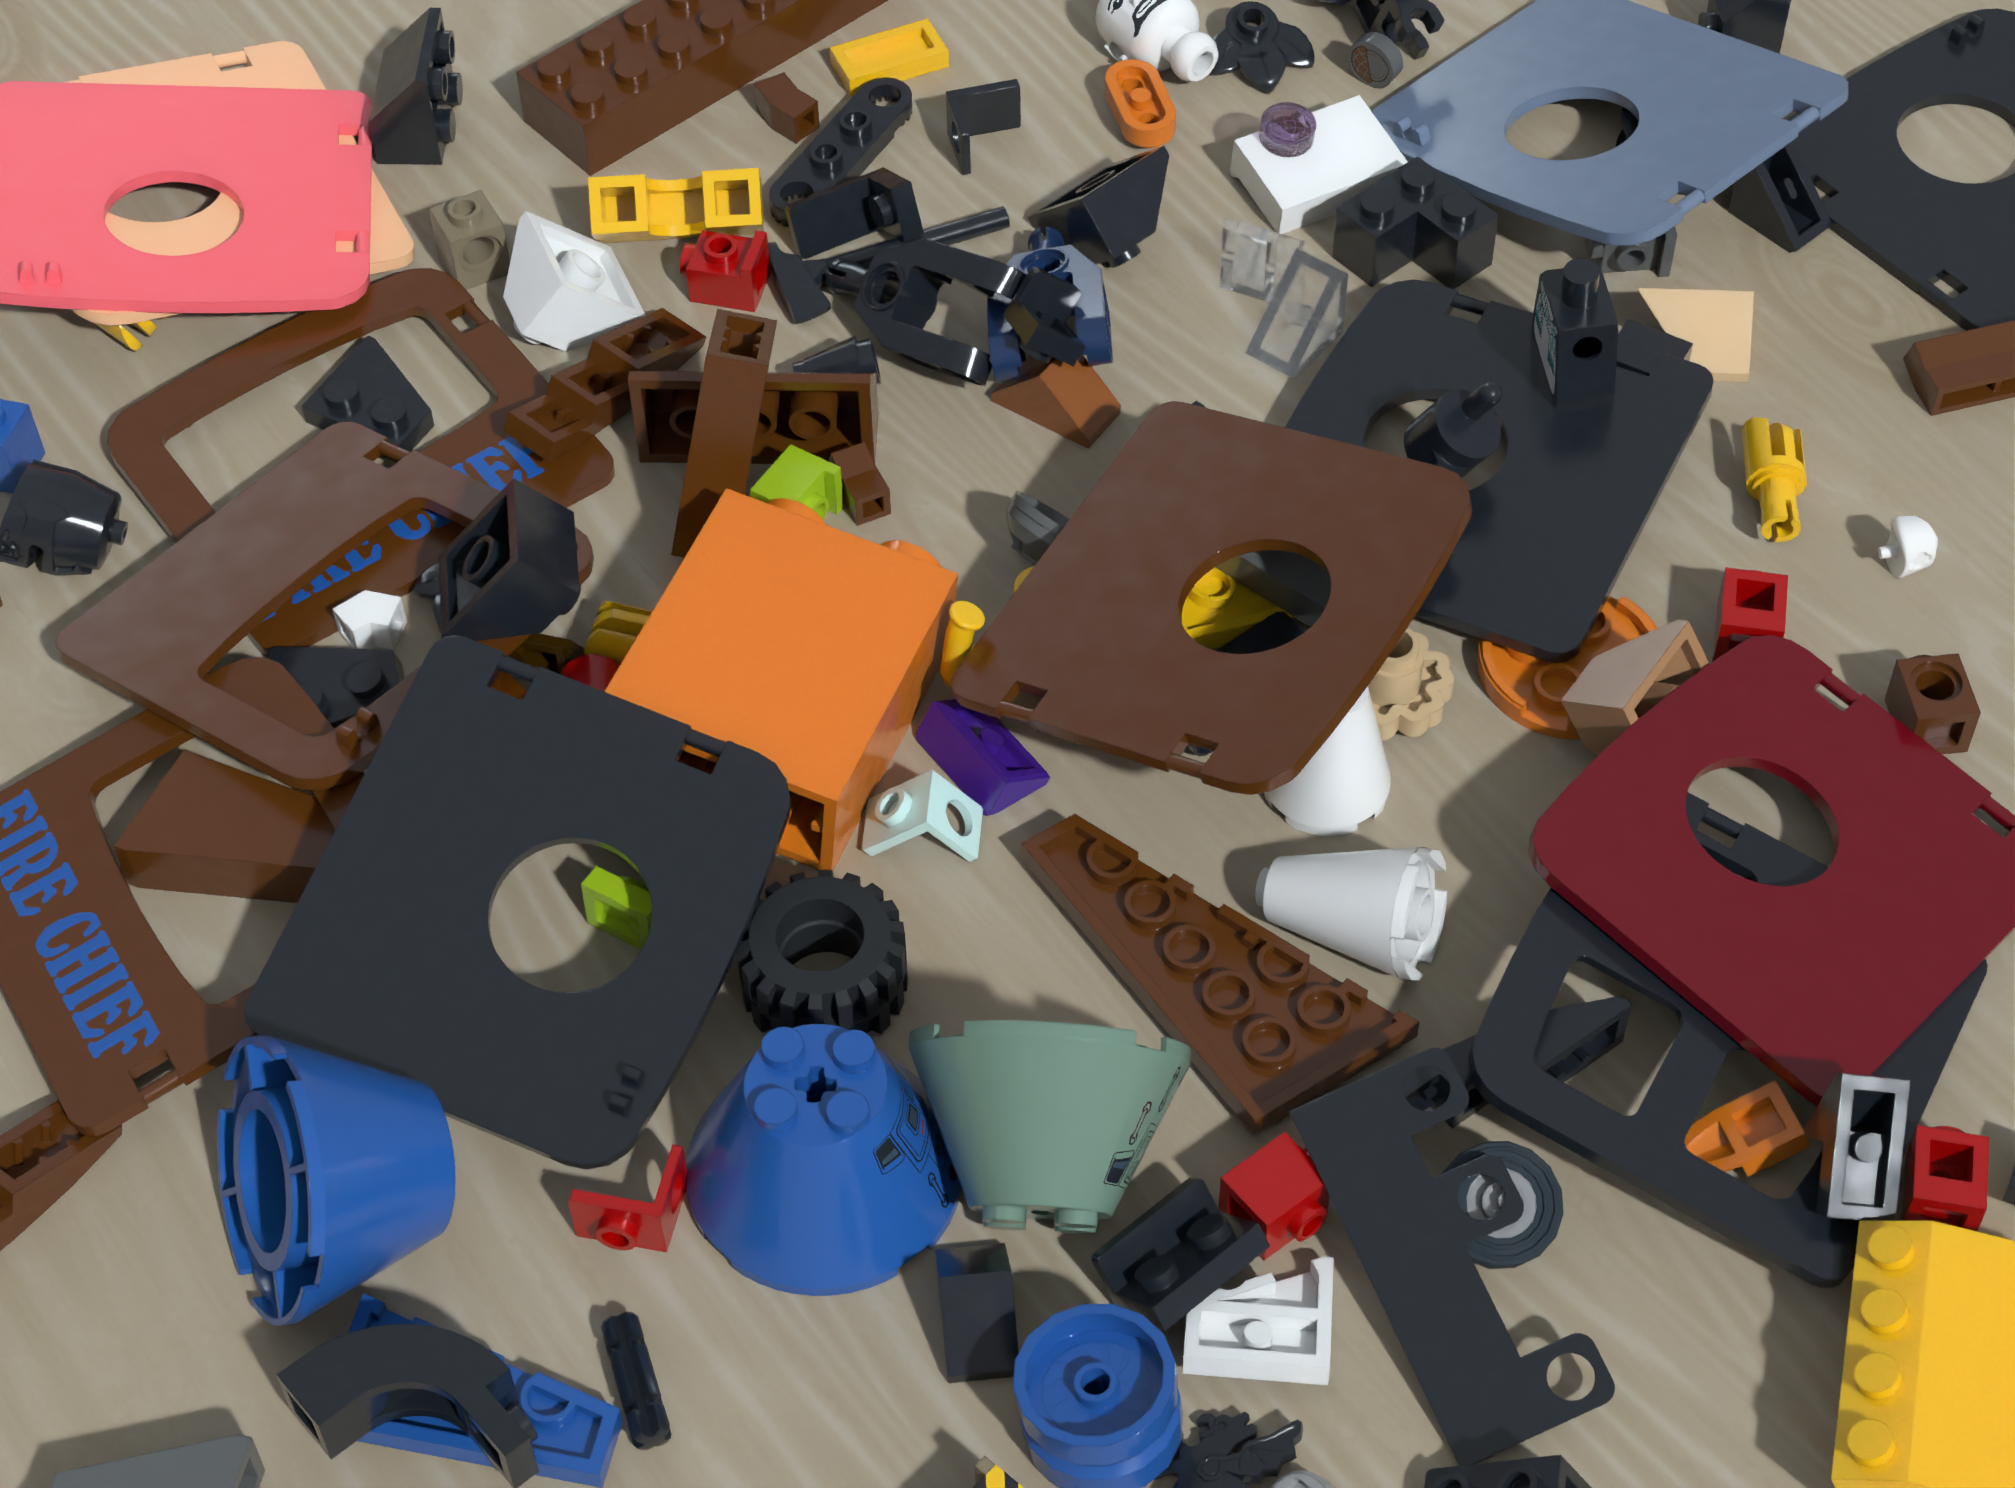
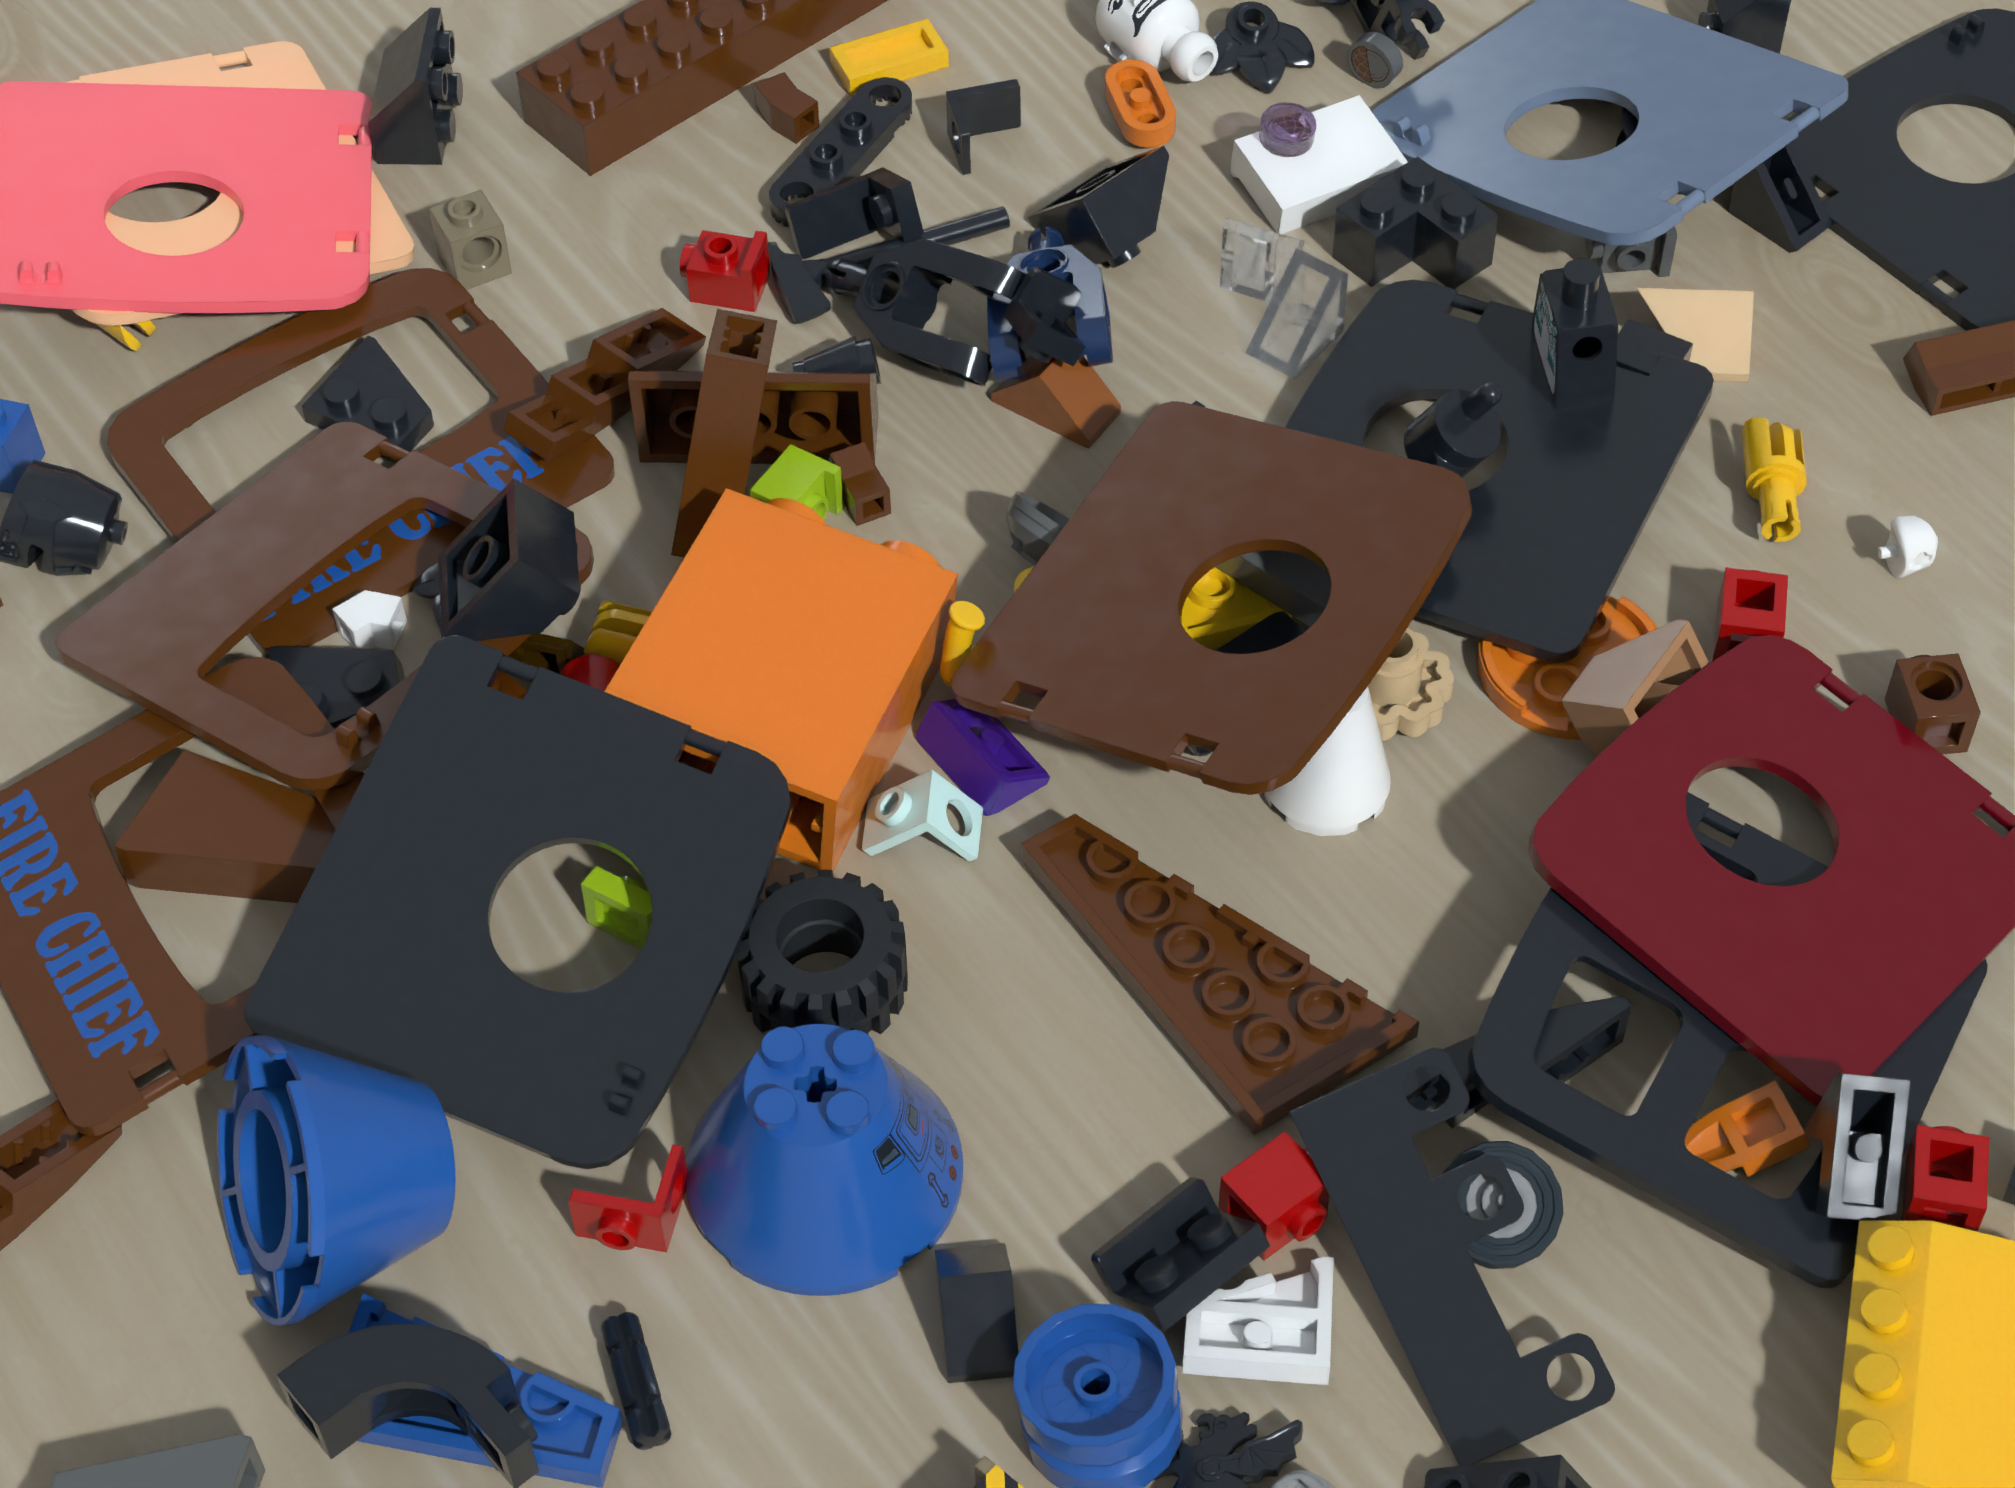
white slope [503,211,645,351] -> none
yellow arch [588,168,765,243] -> none
sand green cone [909,1020,1191,1234] -> none
white cone [1255,847,1447,981] -> none

